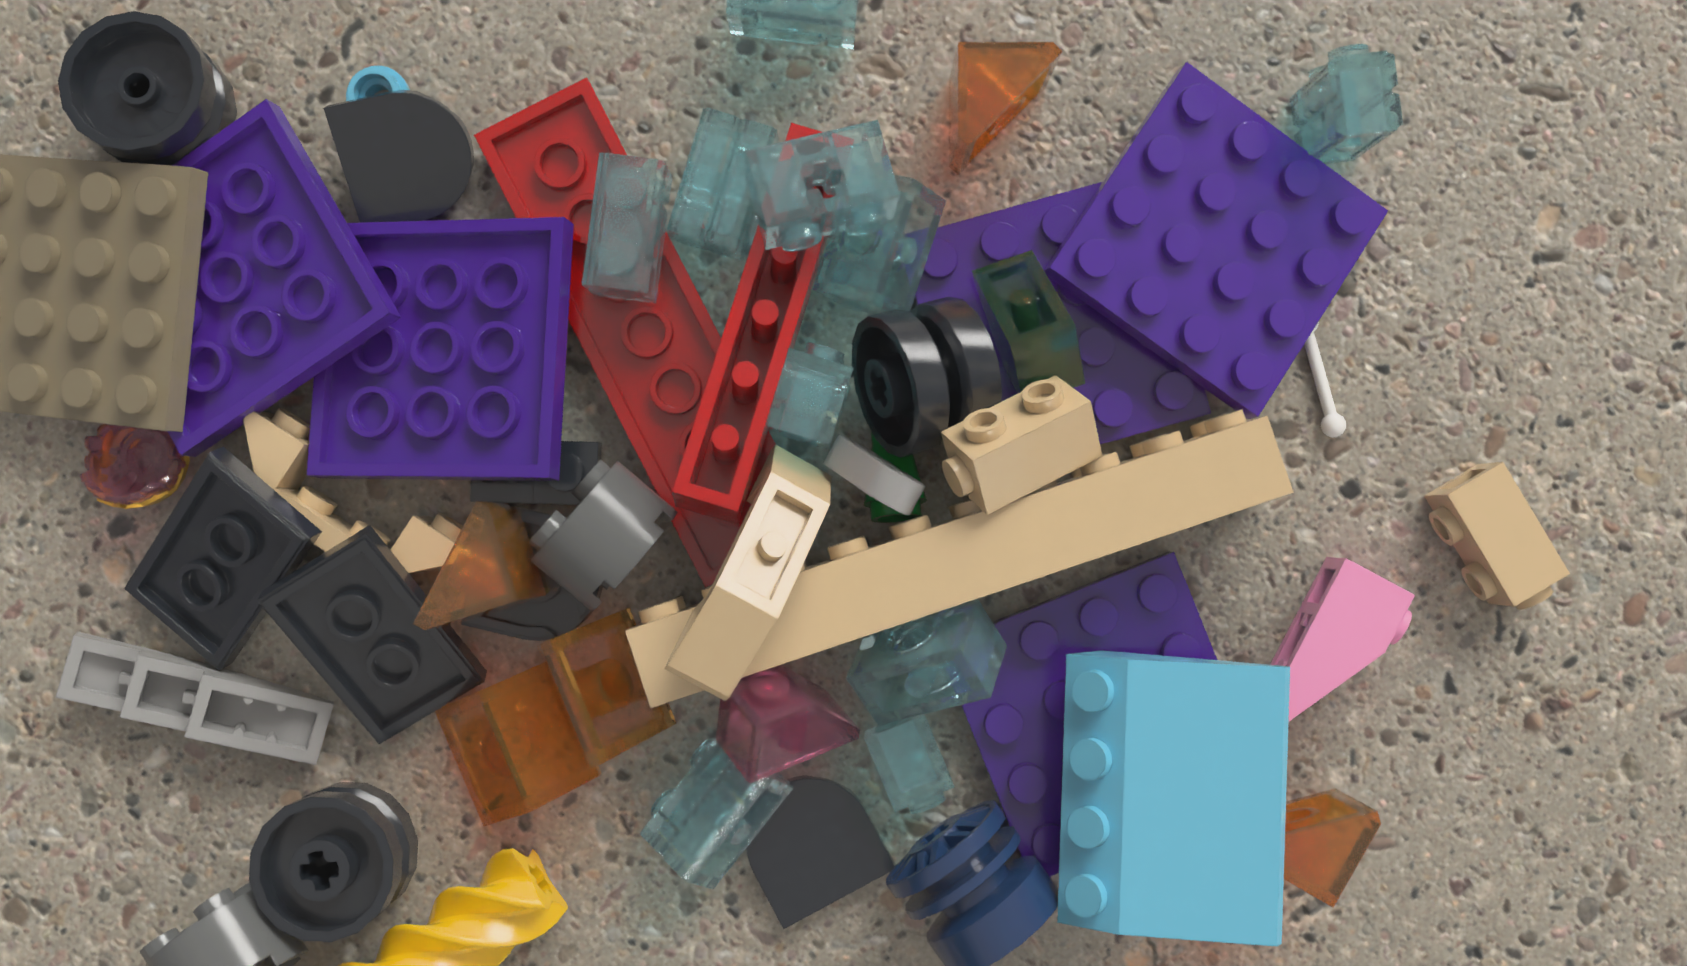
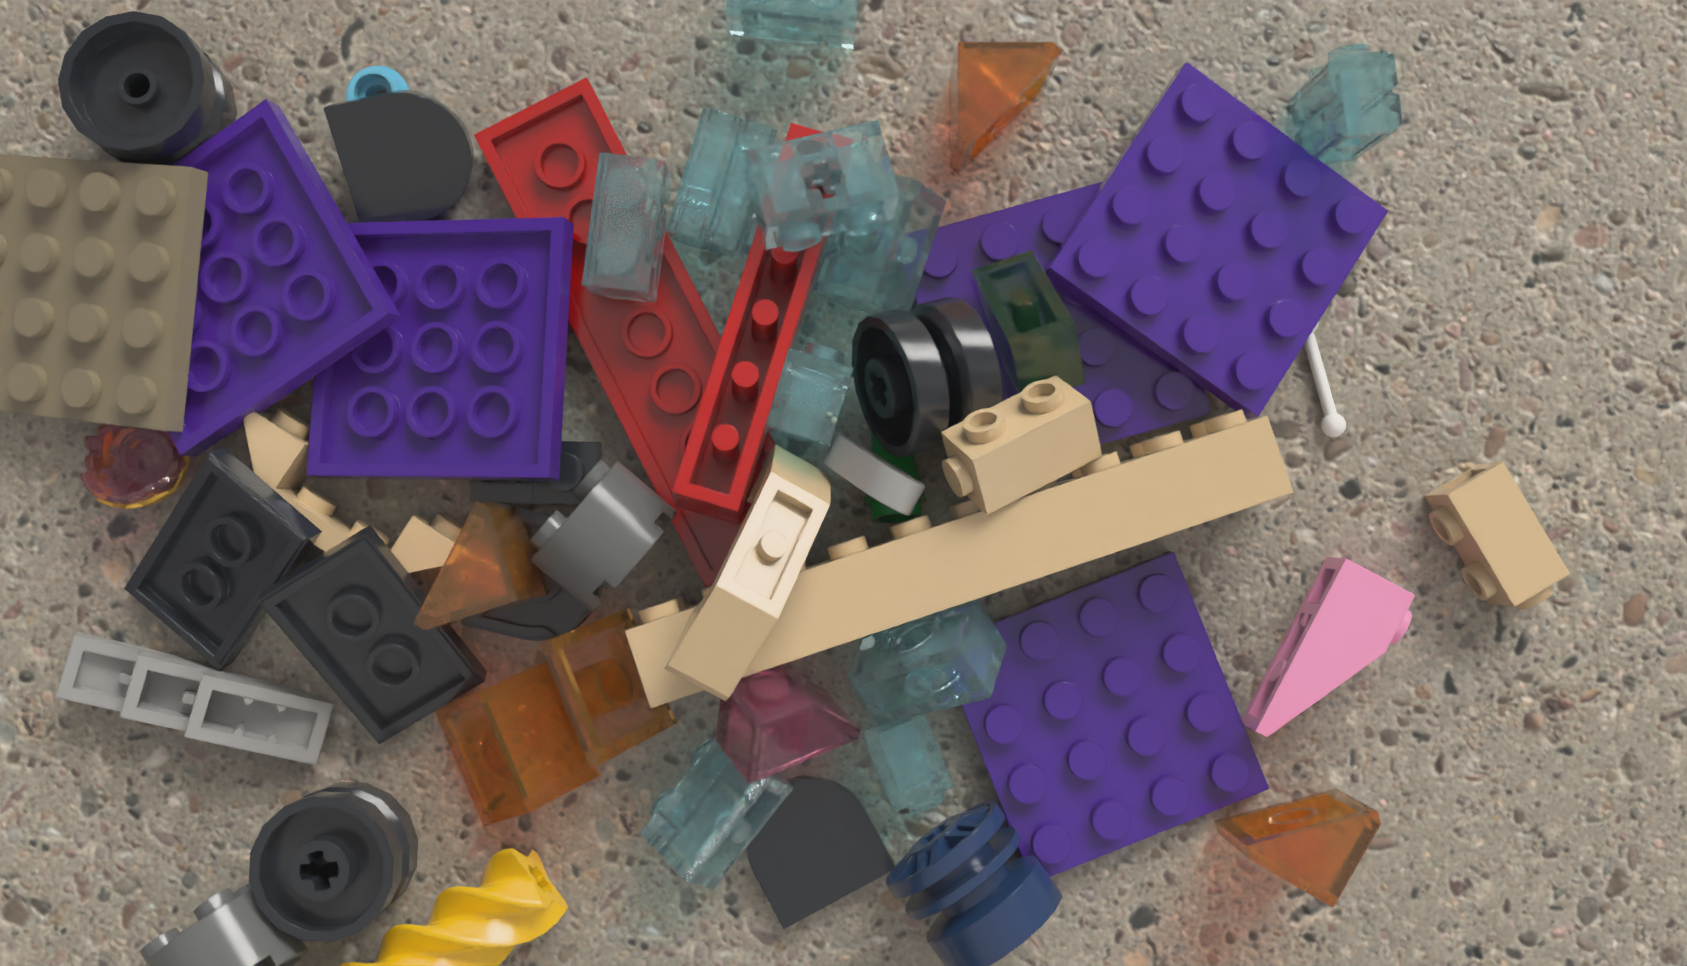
medium azure slope [1057,651,1290,947] -> none

